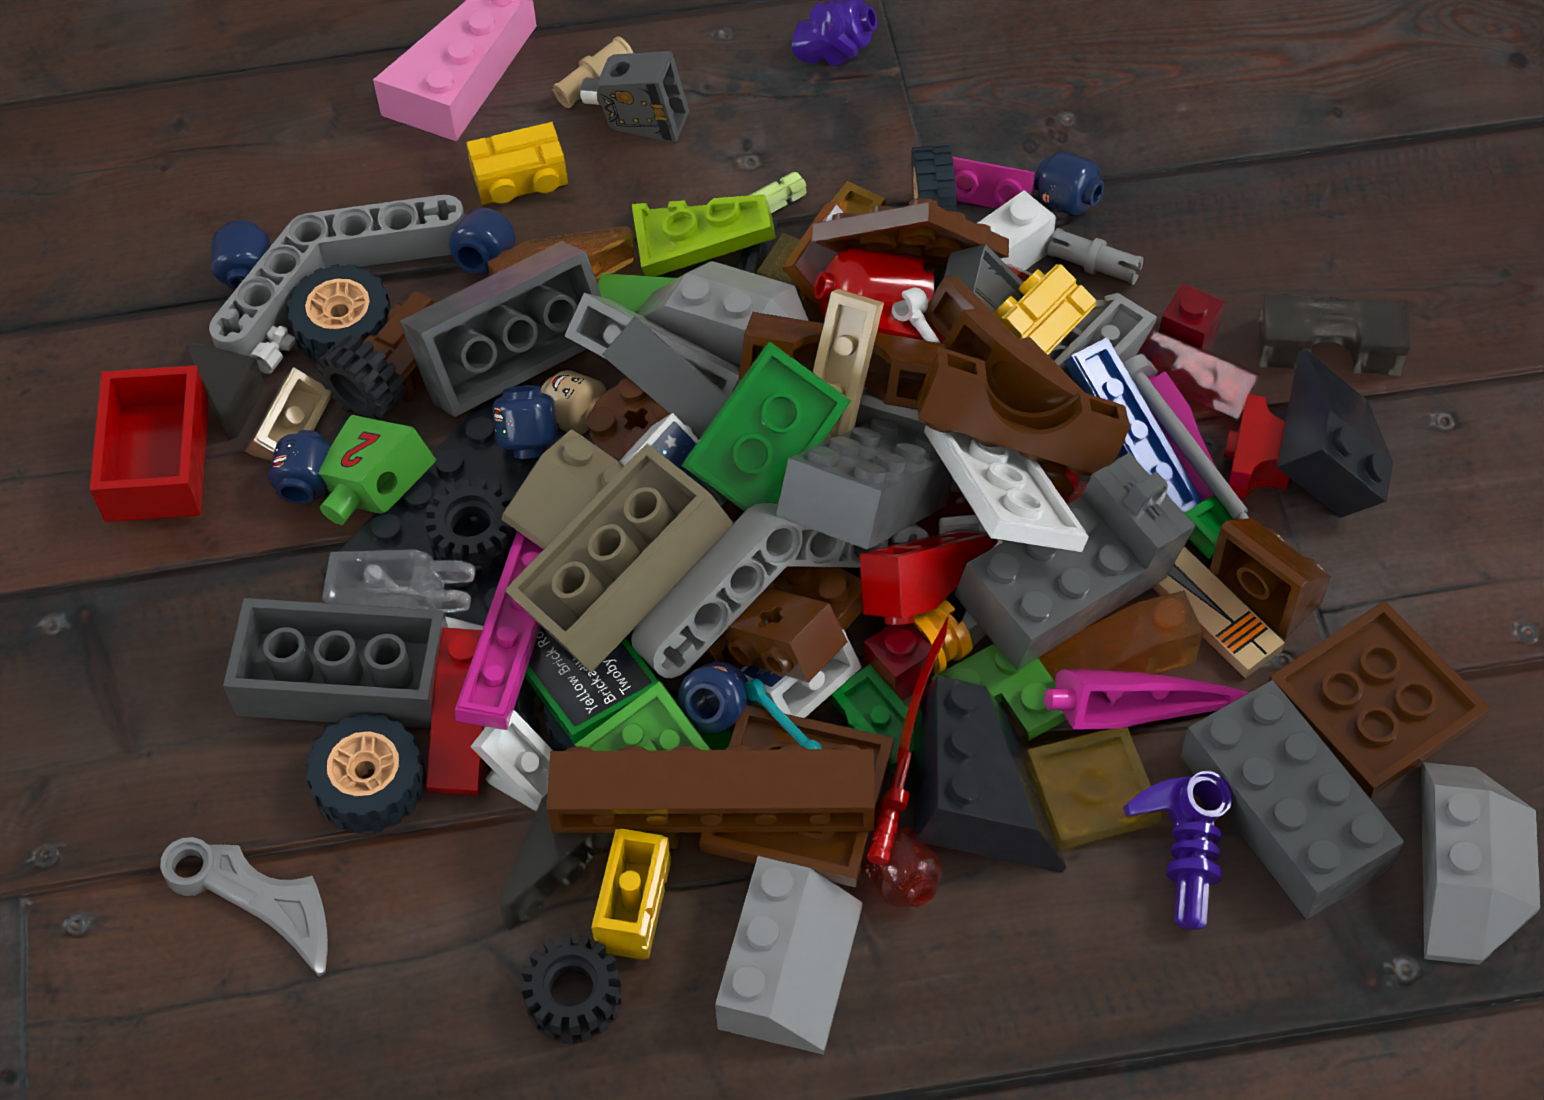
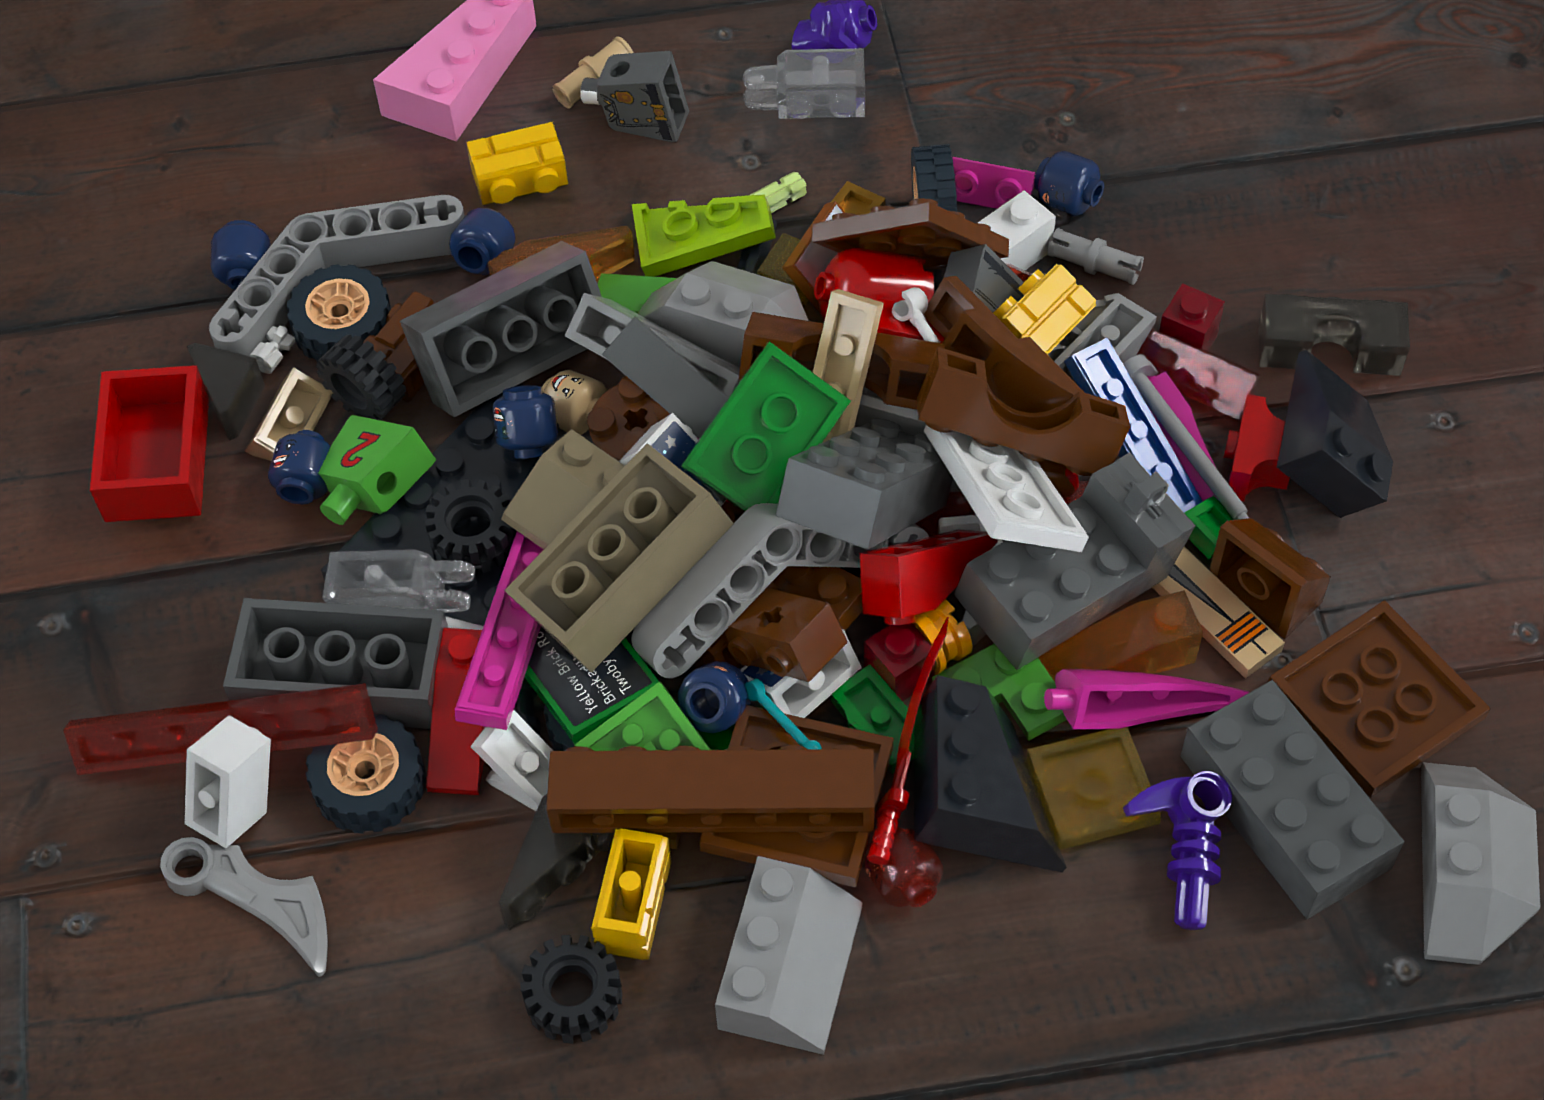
none -> clear red plate [63,684,378,775]
none -> white brick [185,715,271,848]
none -> clear hinge [743,48,865,119]

